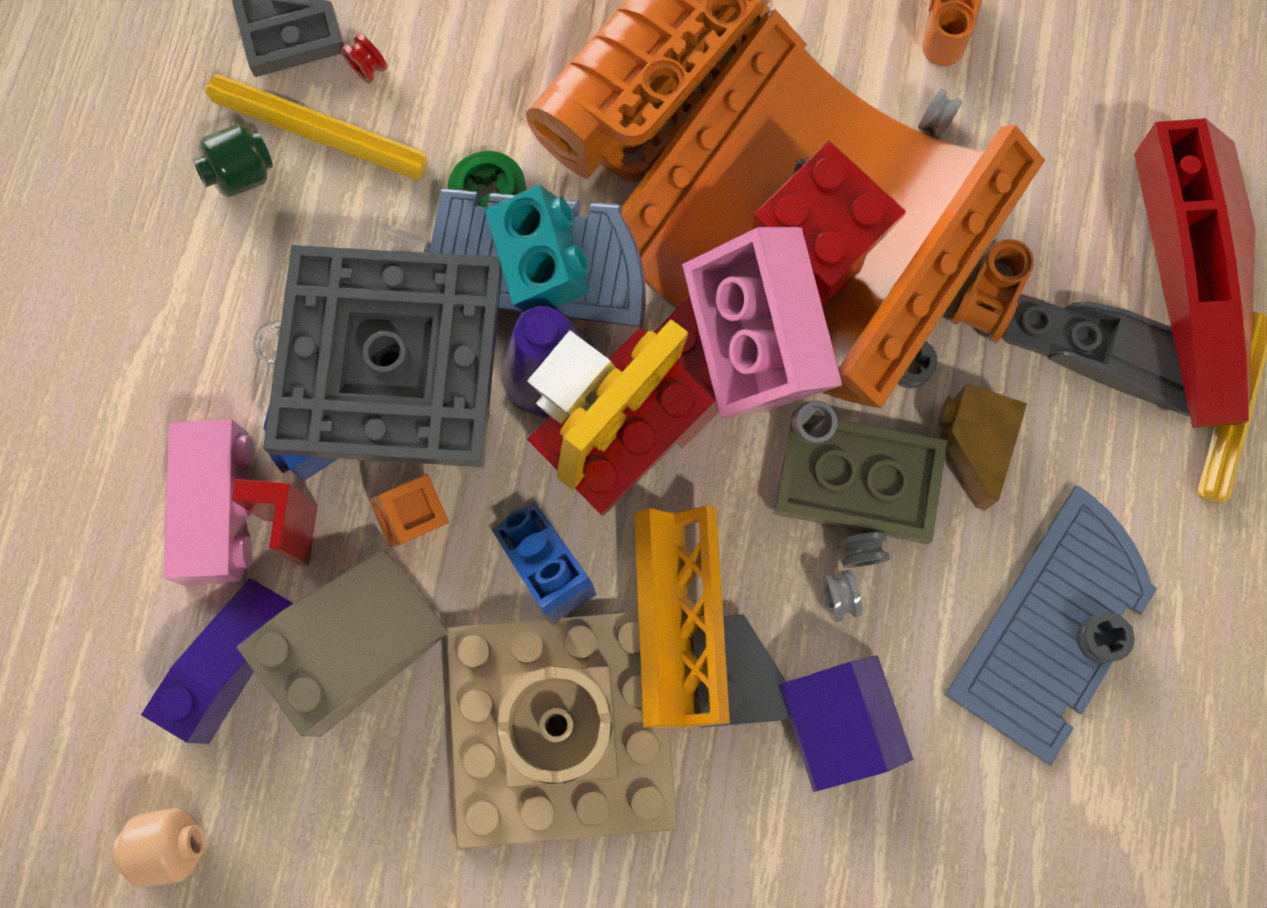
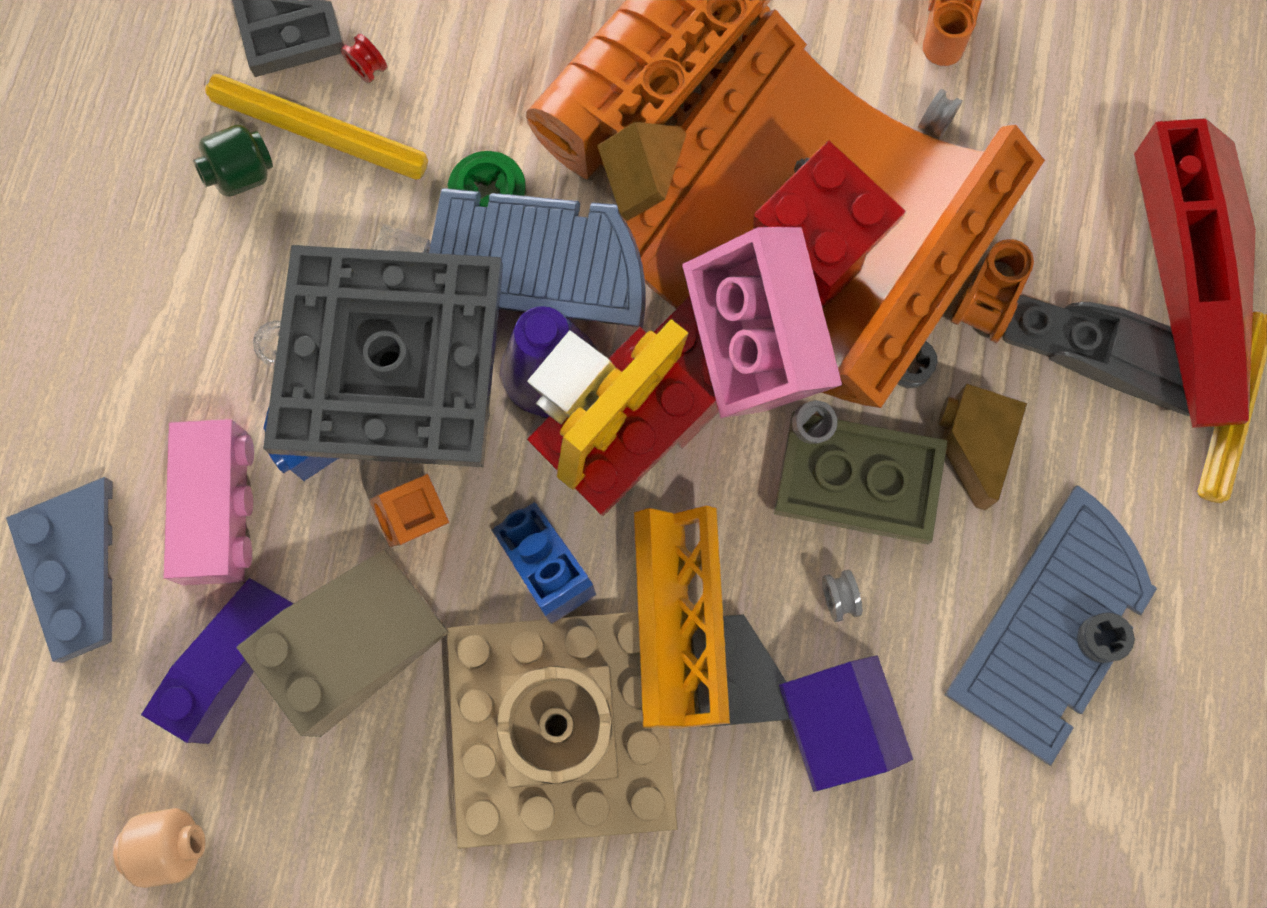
red panel [232,479,318,565] -> none
teal brick [485,184,590,312] -> none
dark grey bush [838,532,890,568] -> none
none -> sand blue wing [6,477,113,663]
none -> pearl gold slope [598,122,686,221]

